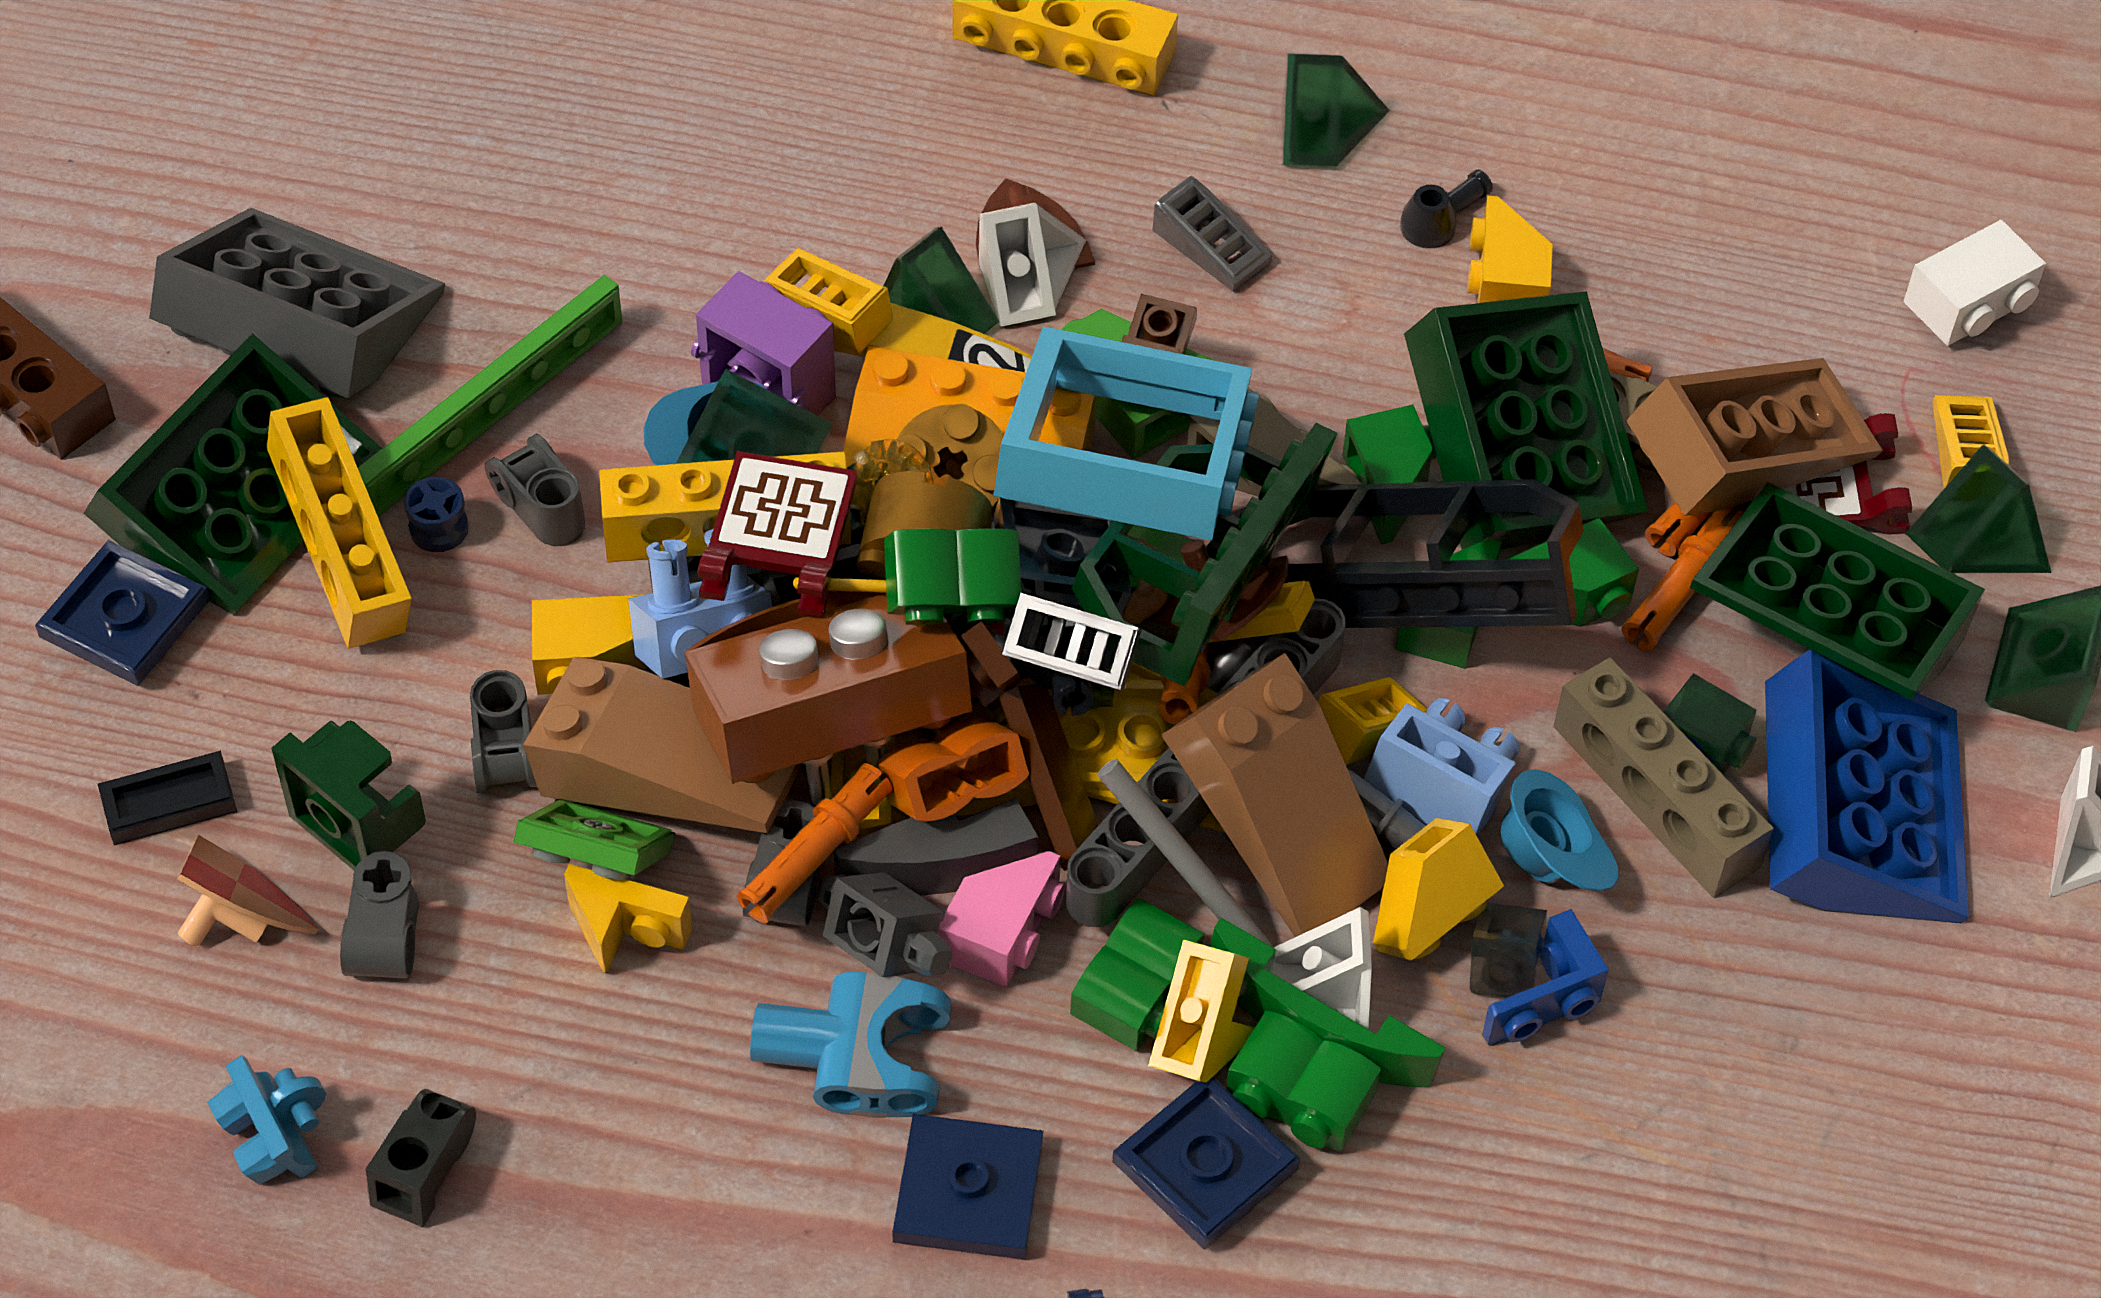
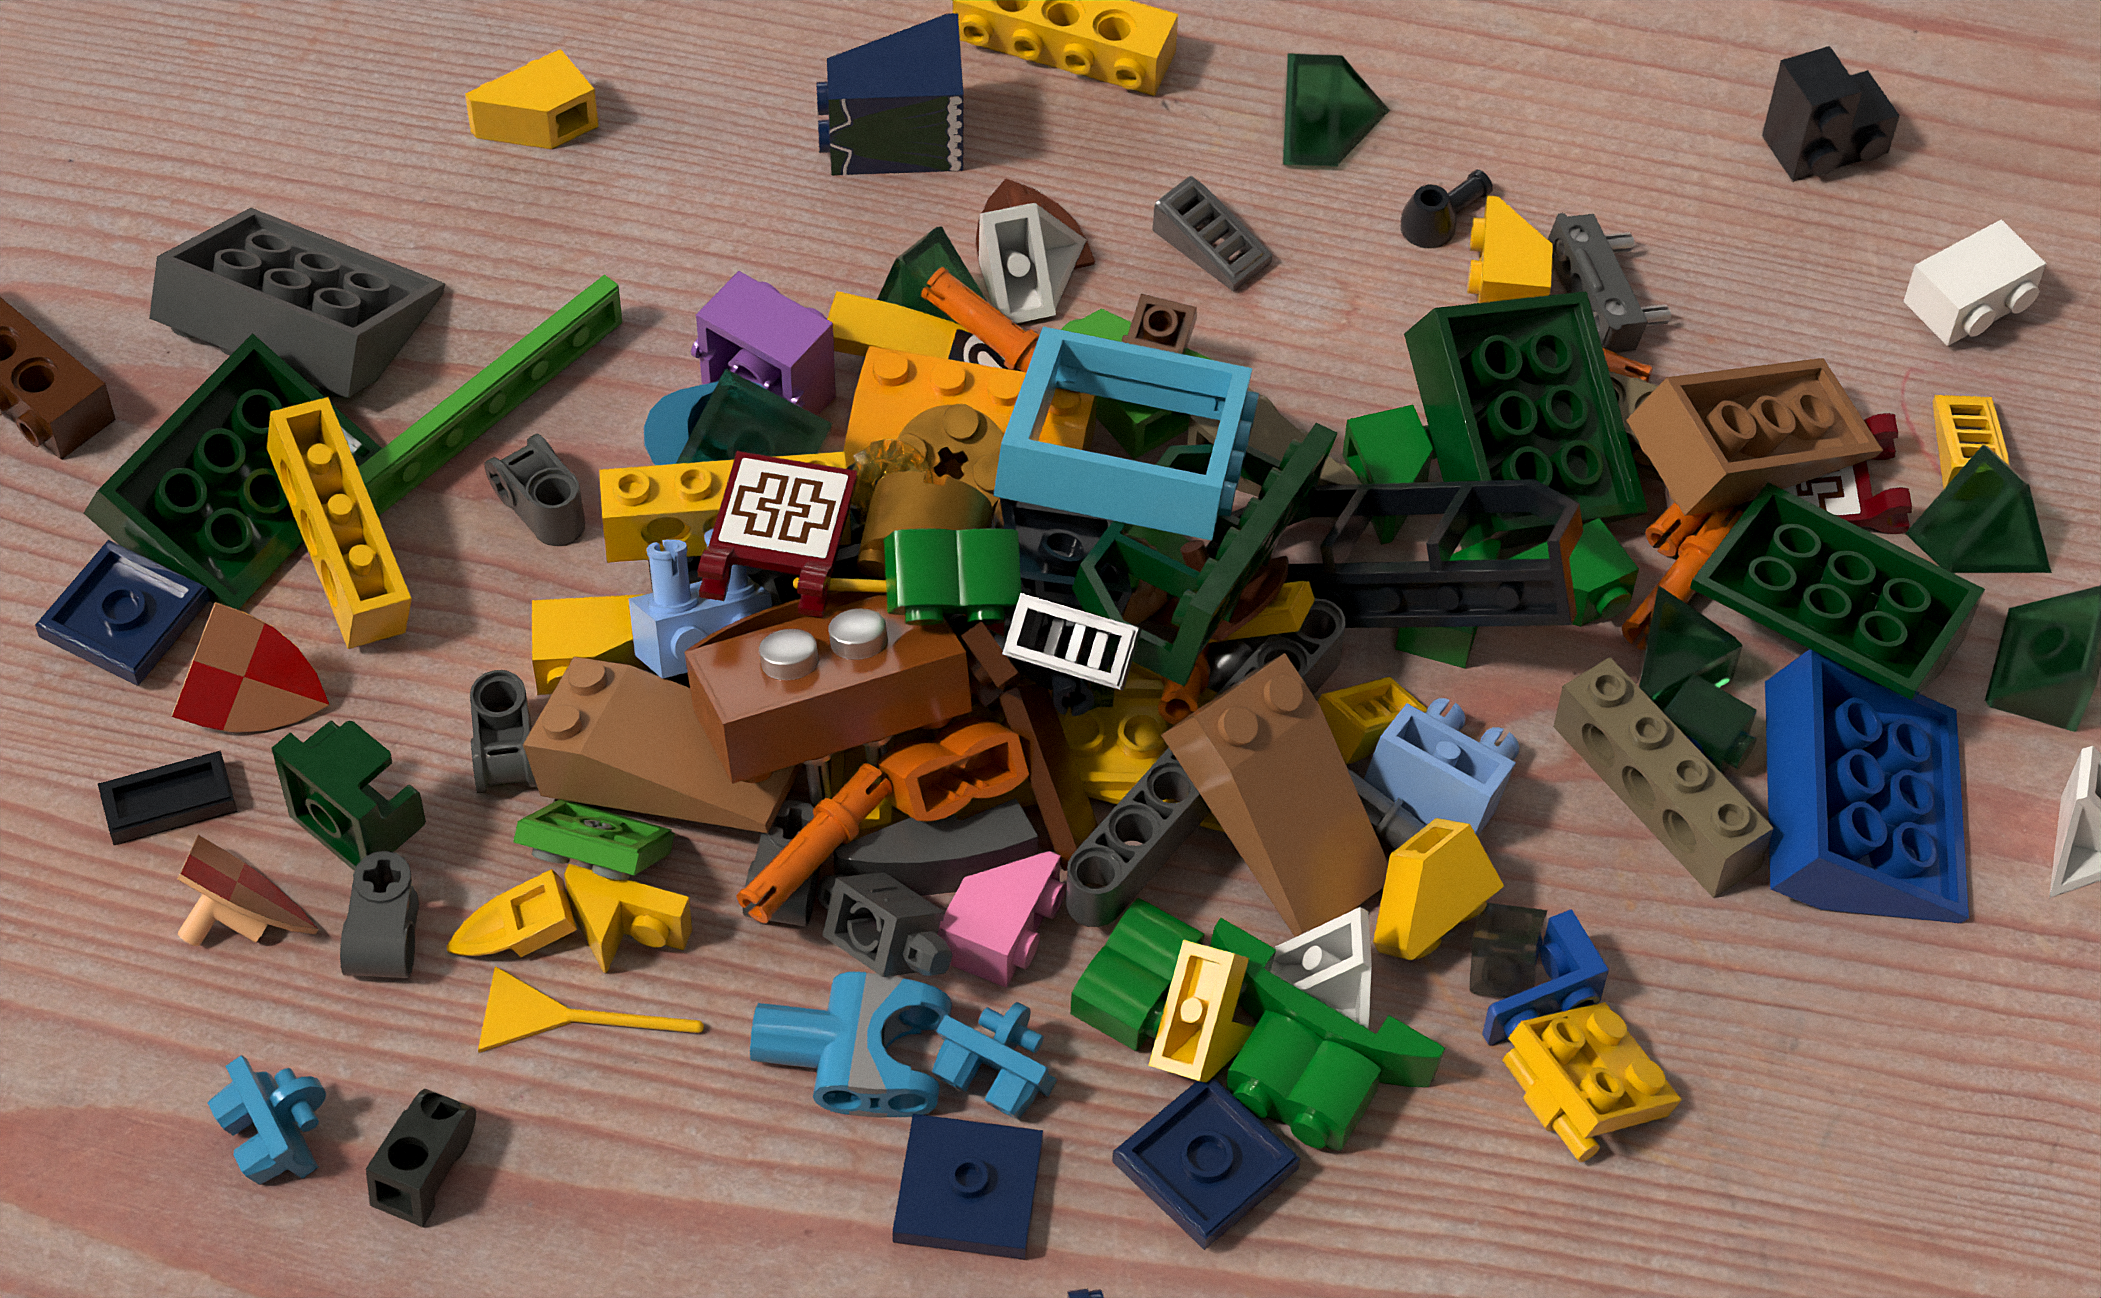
dark blue wheel [404,477,469,552] -> none
yellow slope [763,248,893,353] -> none
light grey bar [1097,759,1273,947] -> none
dark azure piece [1500,769,1619,892] -> none
none -> shield [171,602,330,732]
none -> yellow plate [446,869,577,957]
none -> yellow slope [465,49,599,149]
none -> yellow piece [478,966,704,1053]
none -> dark blue slope [816,13,964,176]
none -> orange pin [921,267,1040,372]
none -> dark azure hips [932,1002,1057,1120]
none -> yellow plate [1502,1002,1682,1162]
none -> dark grey piece [1547,213,1671,353]
none -> clear green slope [1636,586,1743,716]
none -> black brick [1762,46,1900,182]

